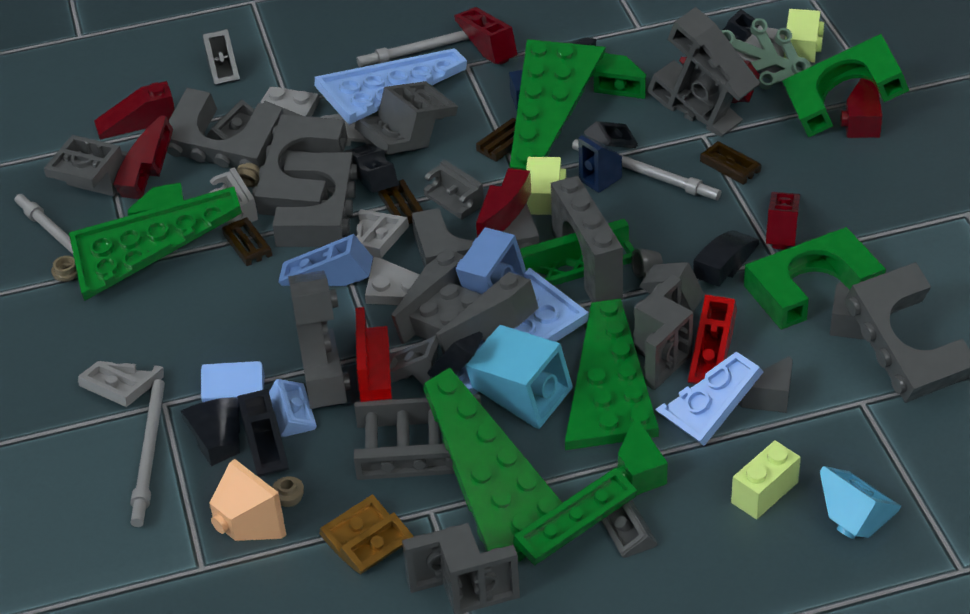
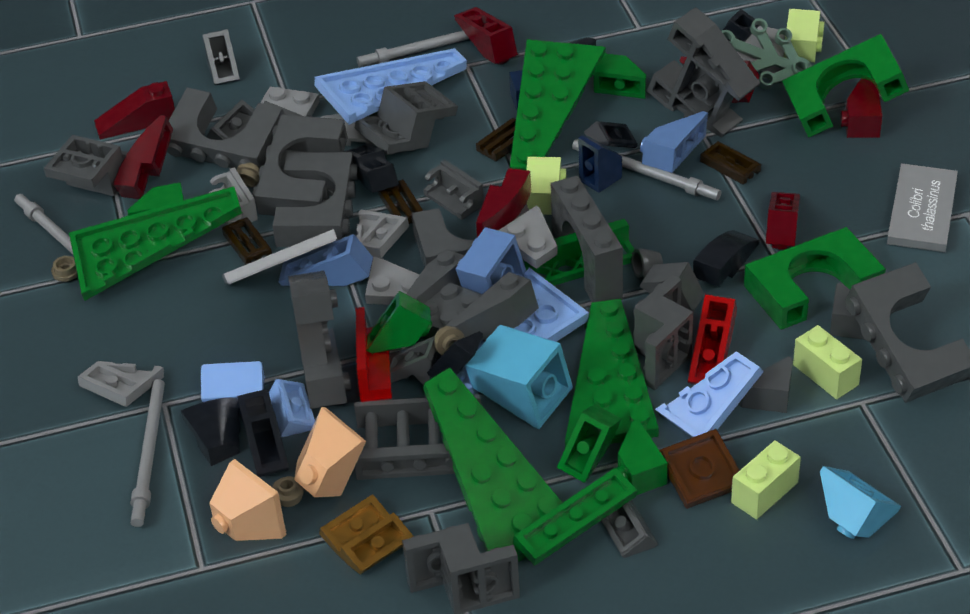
none -> light grey tile [222,229,337,285]
none -> light nougat slope [294,407,366,497]
none -> green slope [367,291,432,354]
none -> dark tan plate [434,326,465,355]
none -> light grey wing [498,205,557,269]
none -> green slope [557,404,622,483]
none -> medium blue slope [640,111,708,173]
none -> reddish brown plate [659,429,740,509]
none -> yellowish green brick [793,325,862,399]
none -> light grey tile [887,163,958,252]

